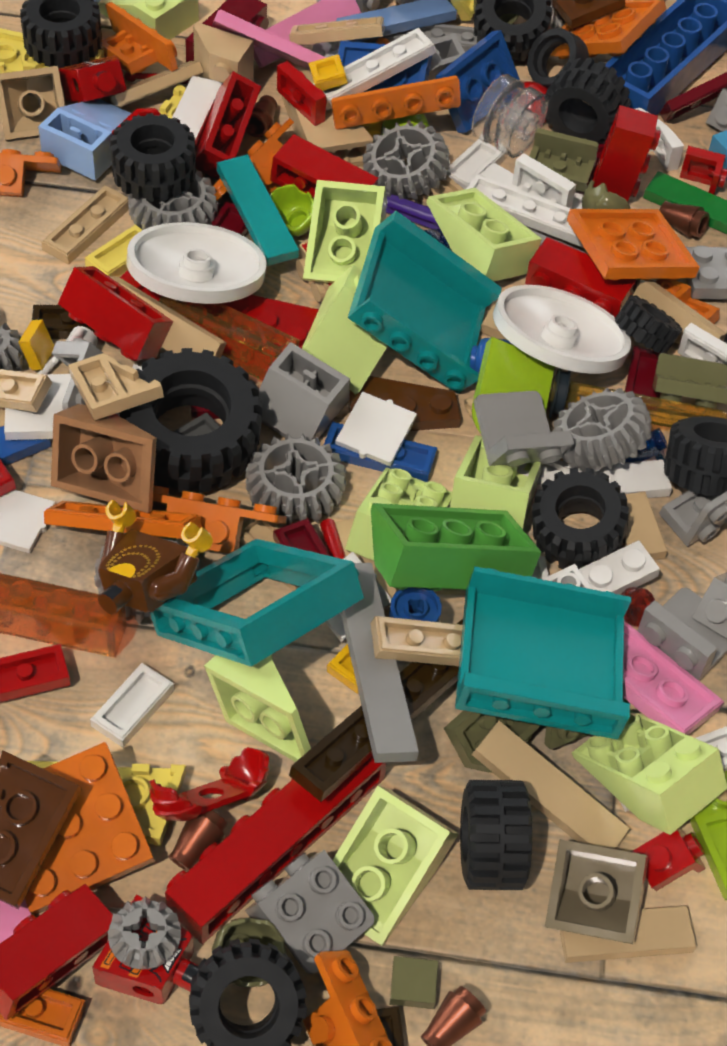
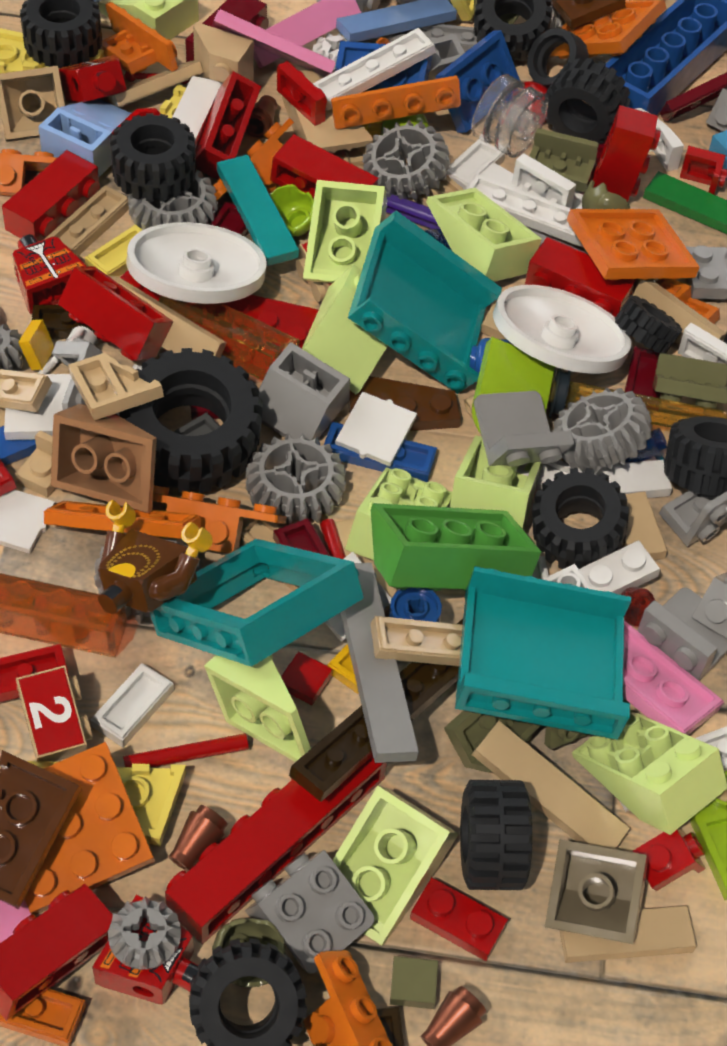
red piece [149,747,270,821] -> none
tan tile [289,16,385,45] -> none
yellow tile [308,54,348,91] -> none
copper cone [659,201,710,238] -> none
none -> red brick [2,150,100,241]
none -> red torso [12,234,87,314]
none -> tan bracket [15,431,56,498]
none -> red brick [16,665,93,762]
none -> red bar [123,733,249,768]
none -> red tile [281,651,333,706]
none -> red plate [410,877,508,961]

